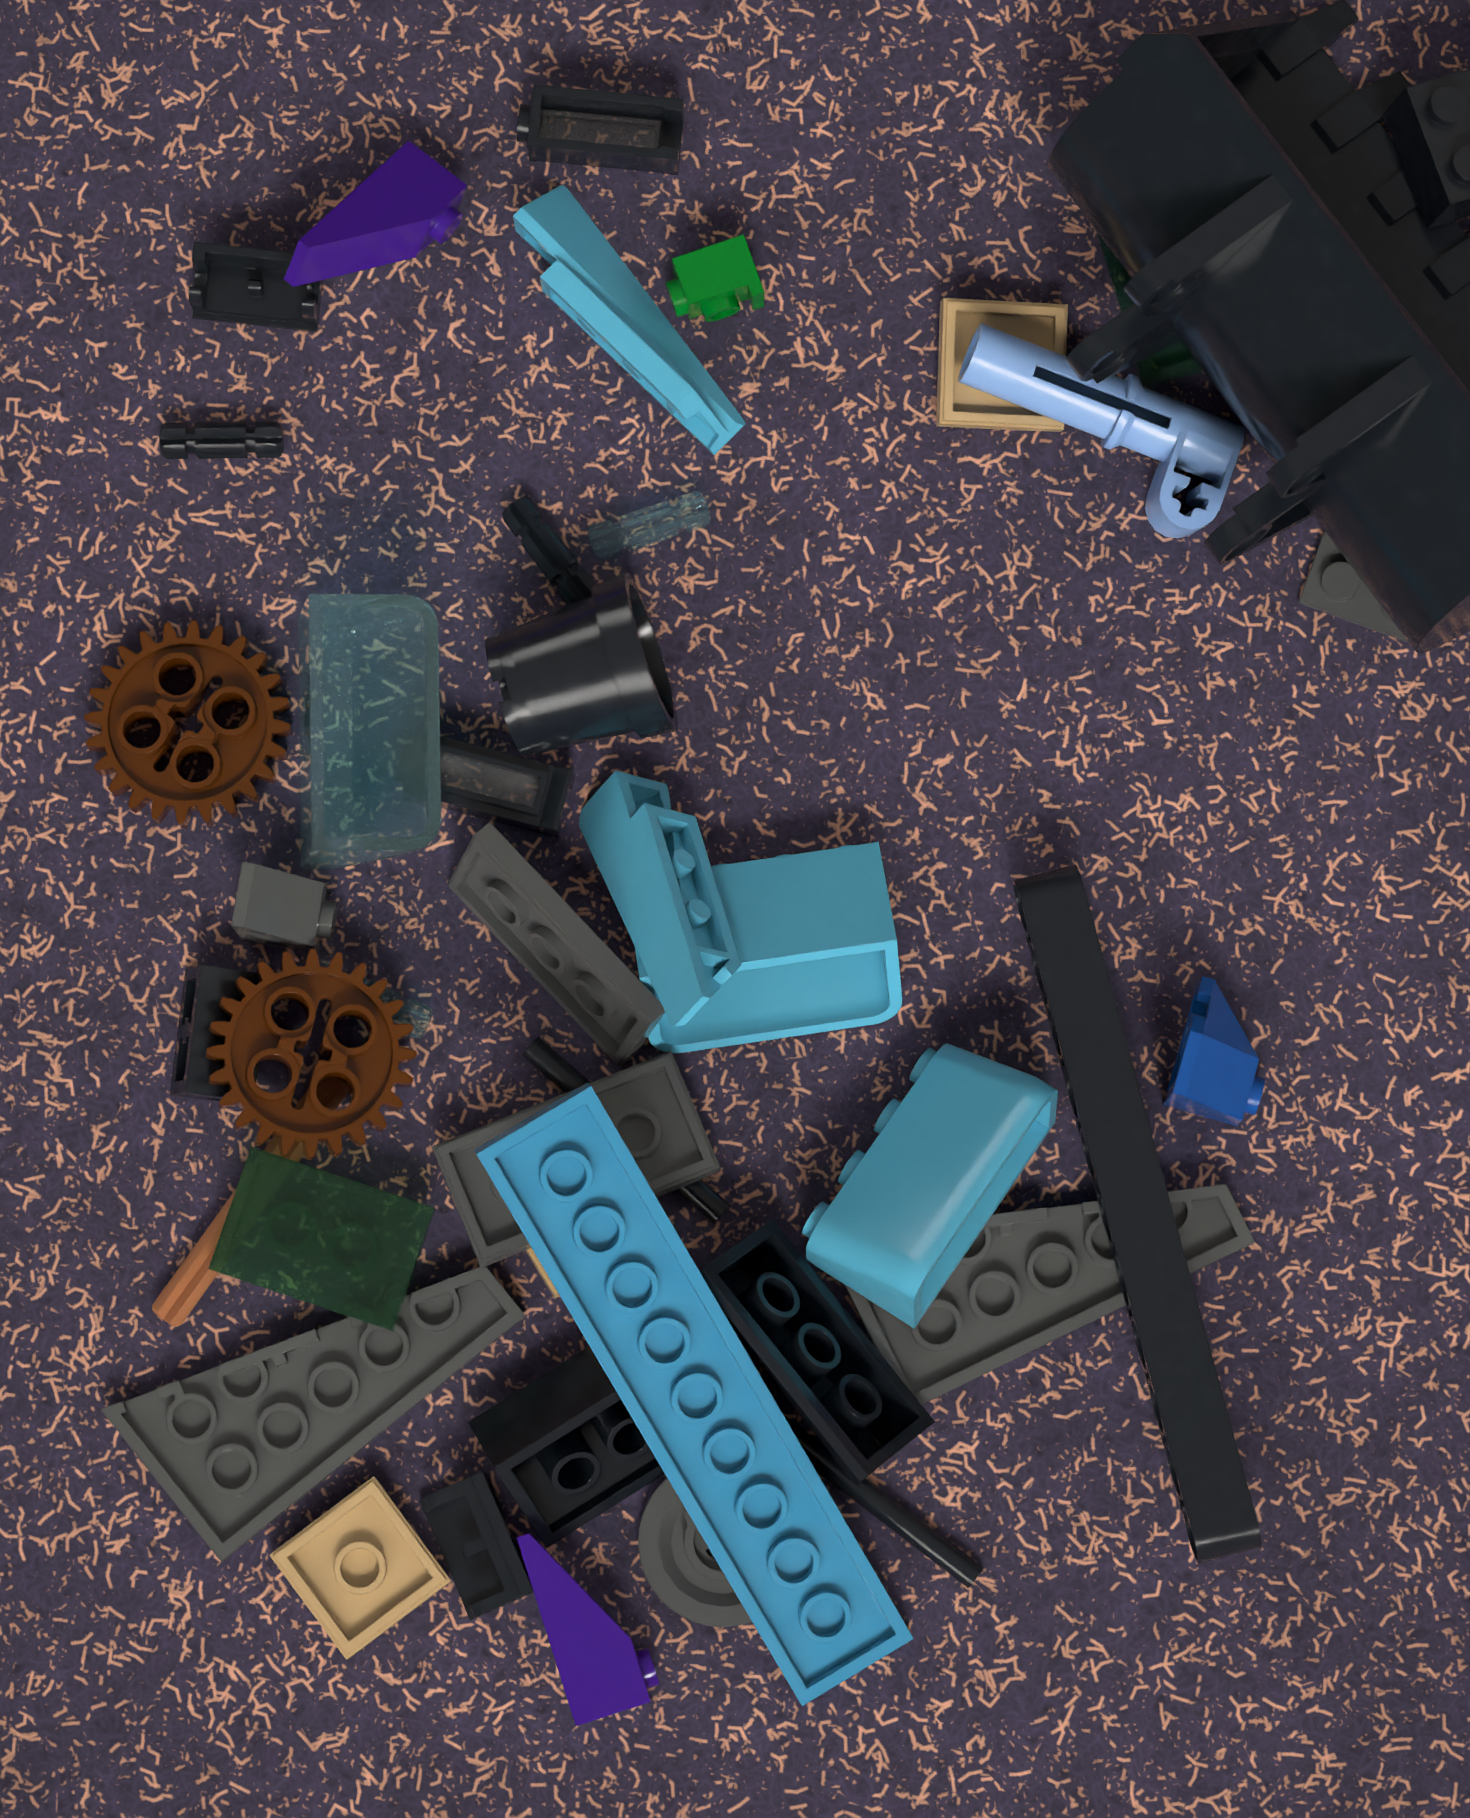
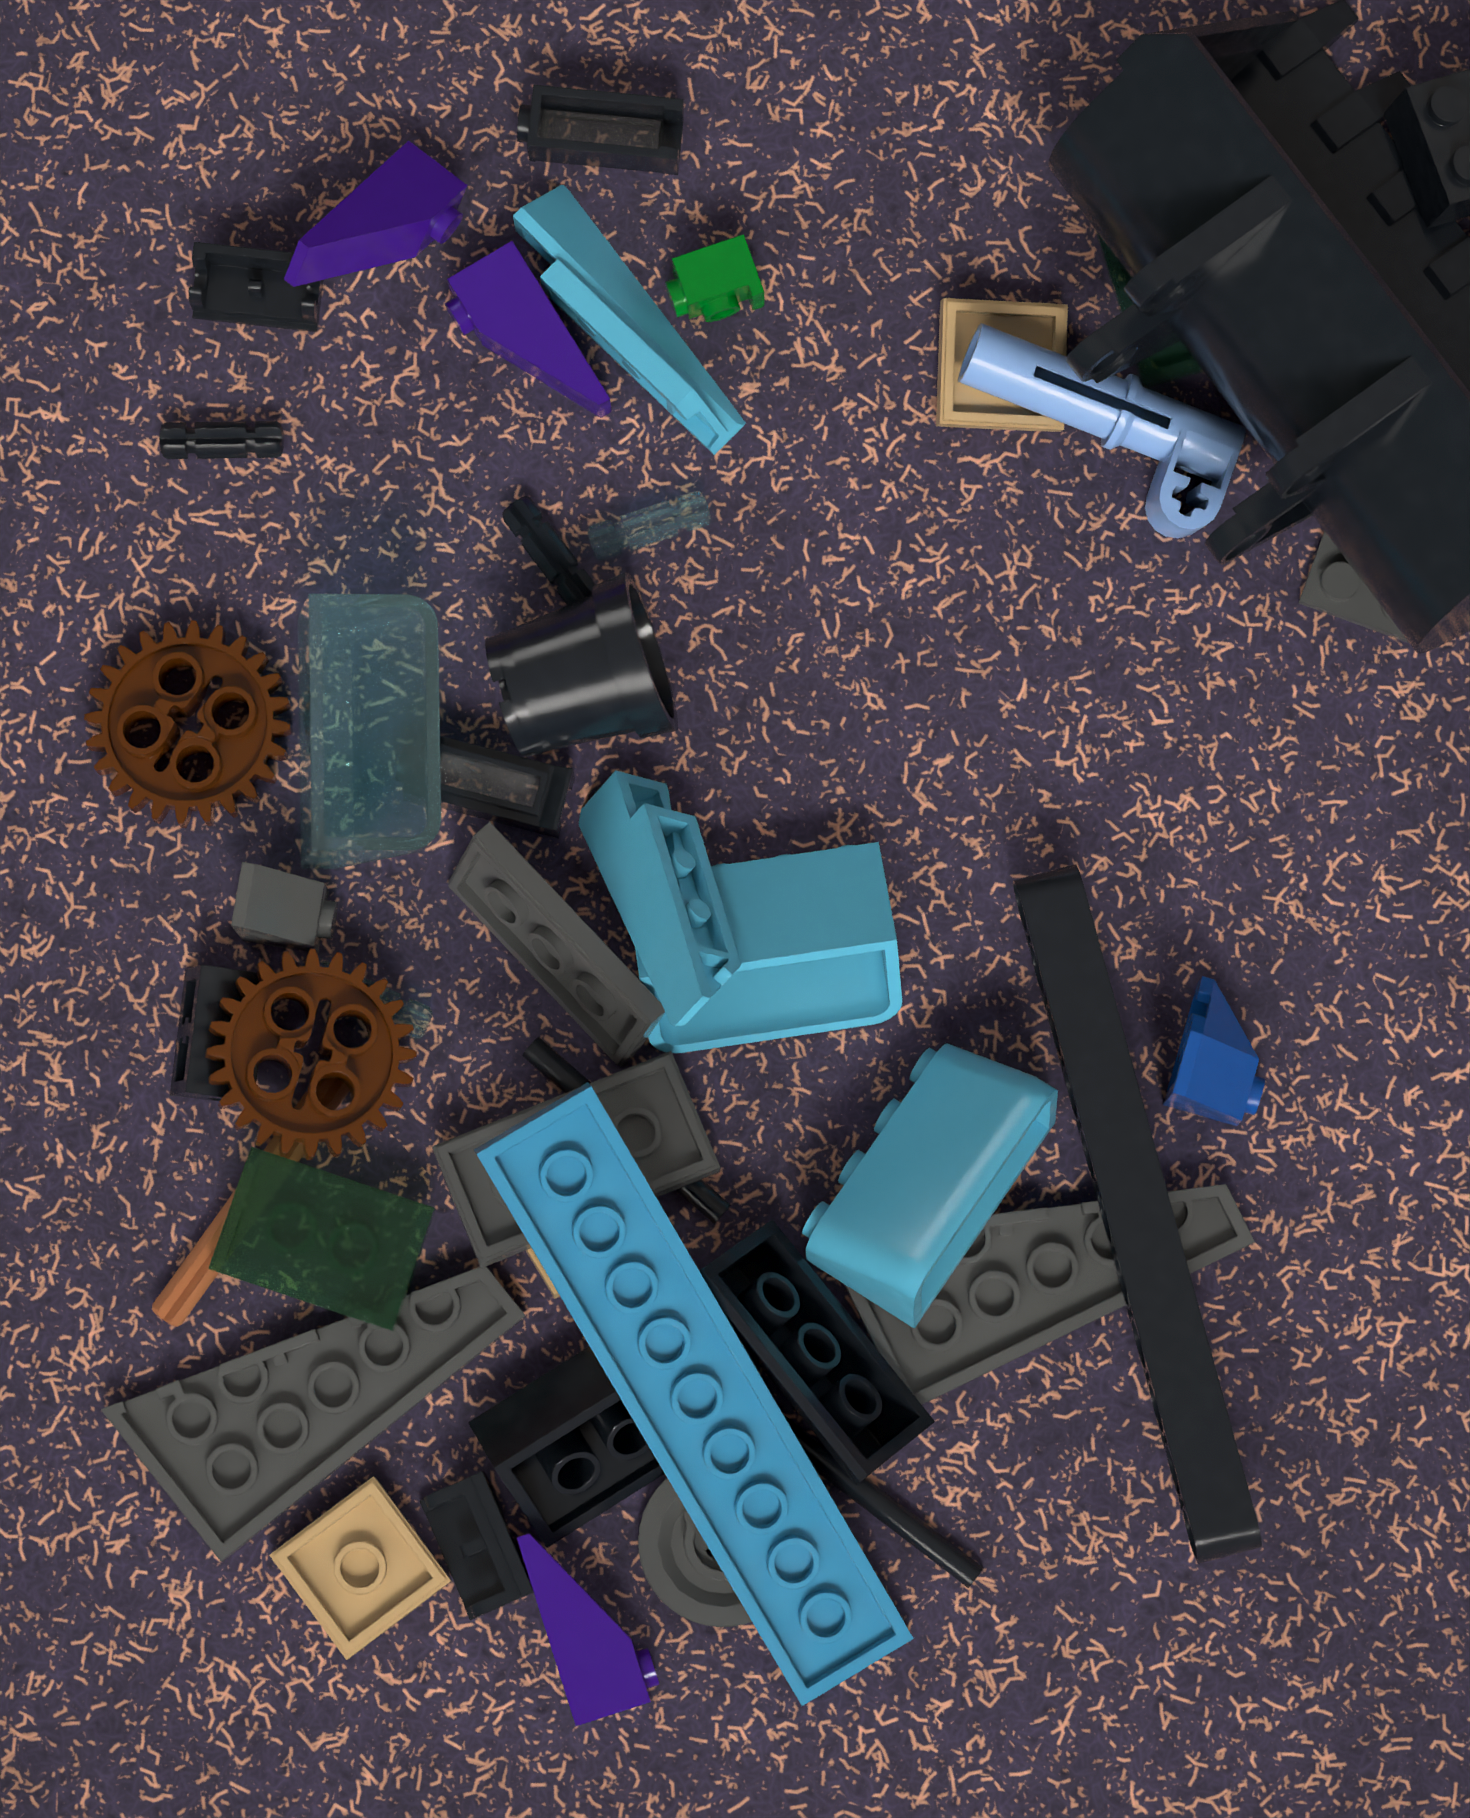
none -> dark purple slope [445,241,612,418]

